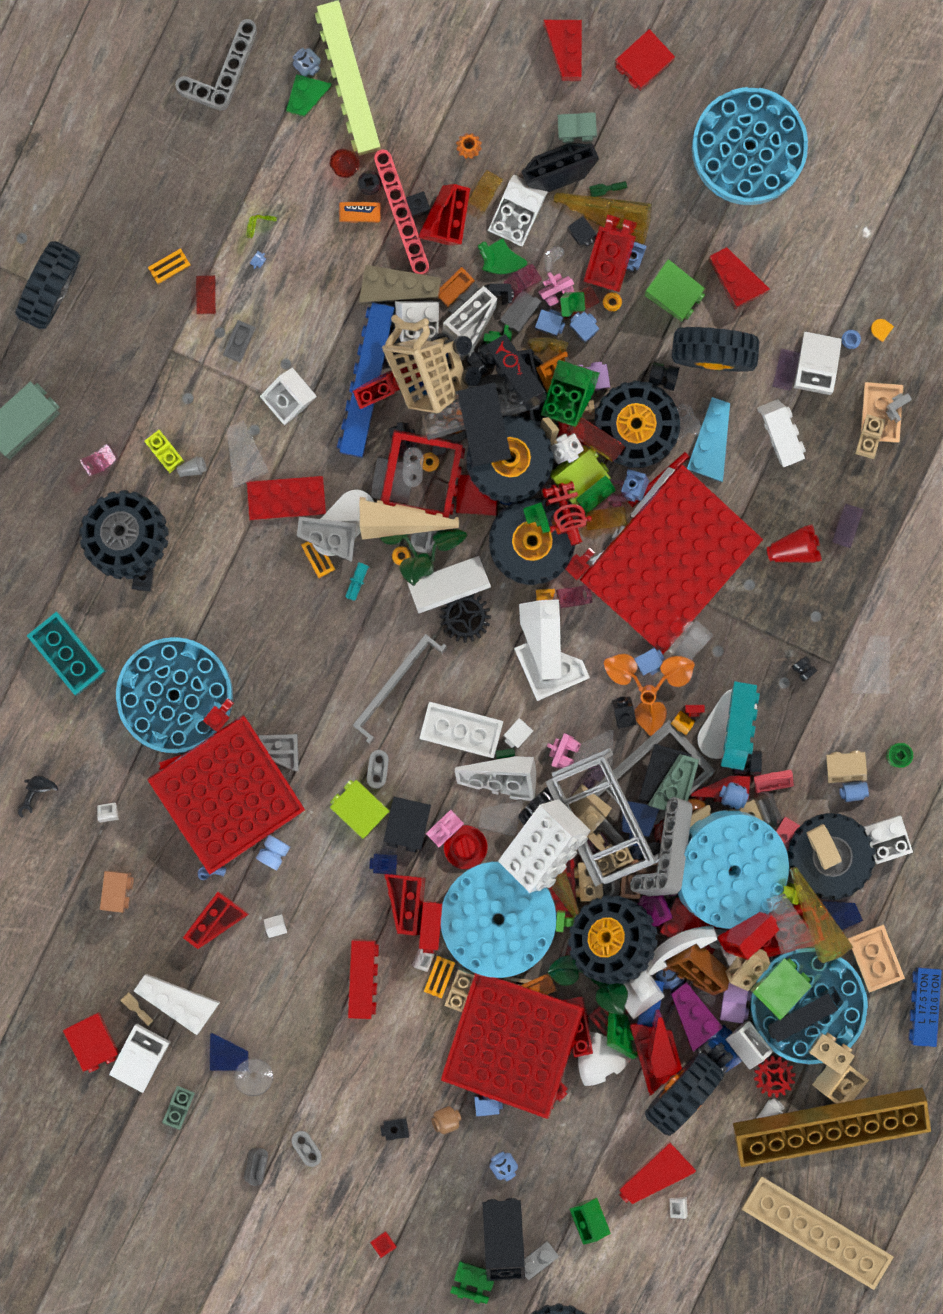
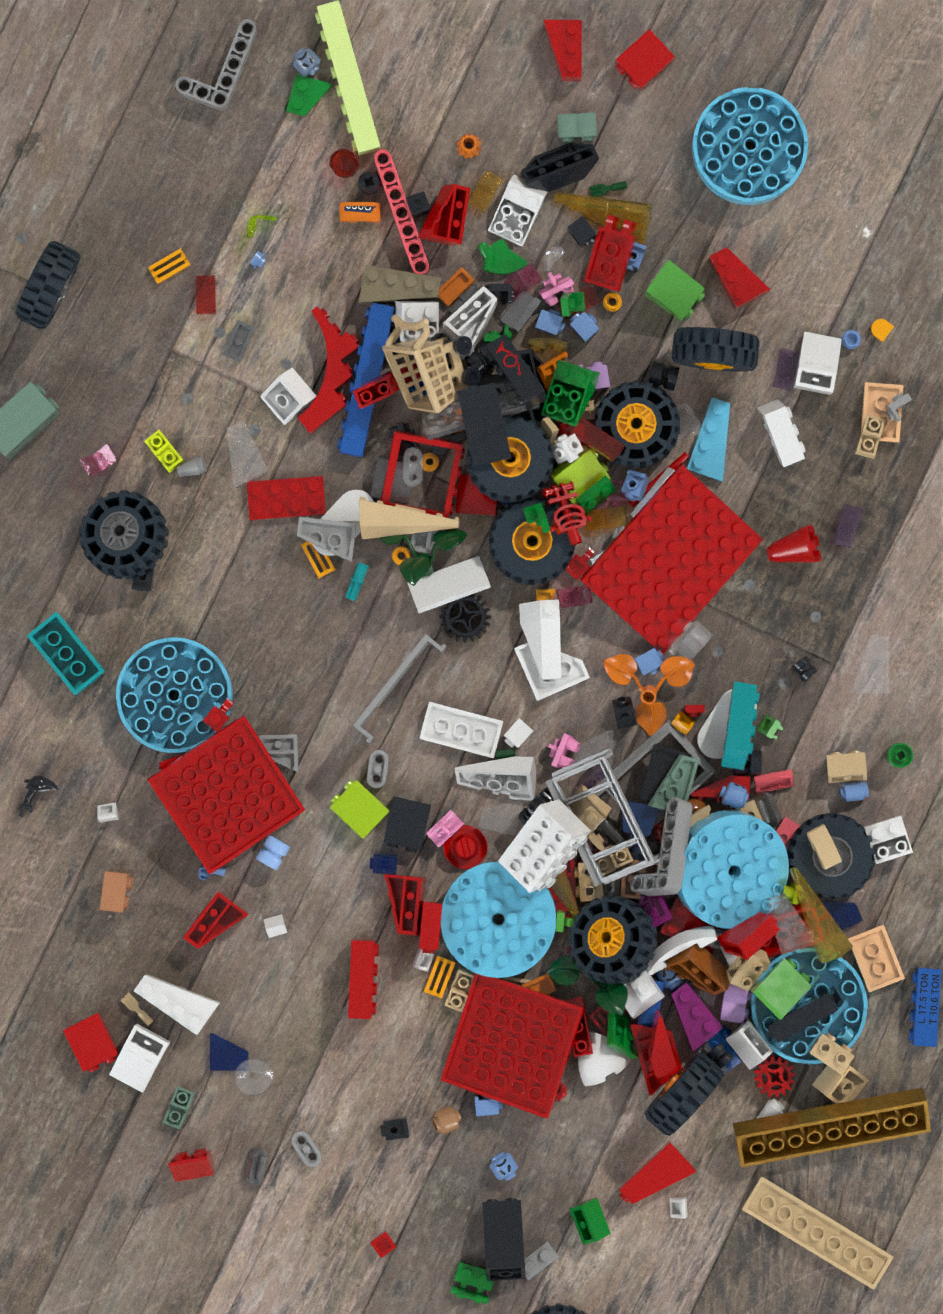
none -> red slope [168,1148,215,1182]
none -> red arch [298,306,359,435]
none -> bright green tile [756,714,783,739]

